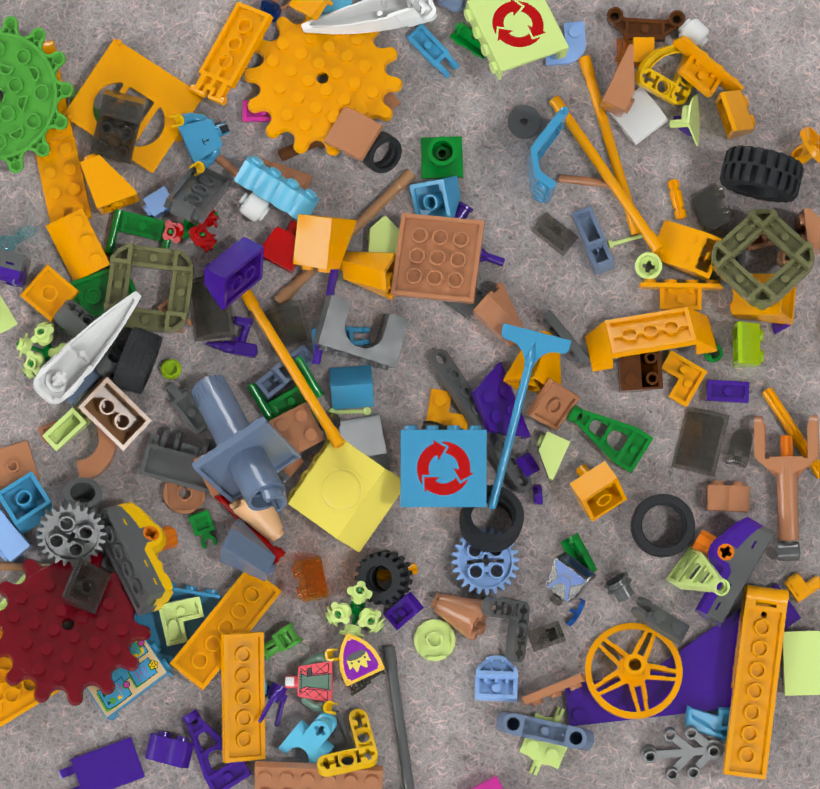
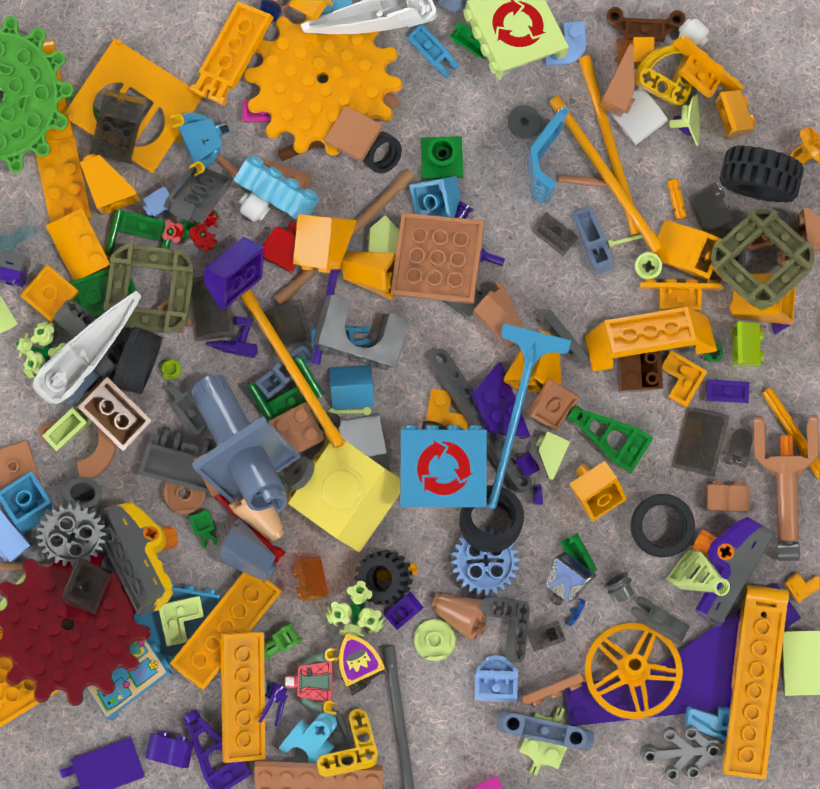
none -> dark grey piece [285,456,315,490]

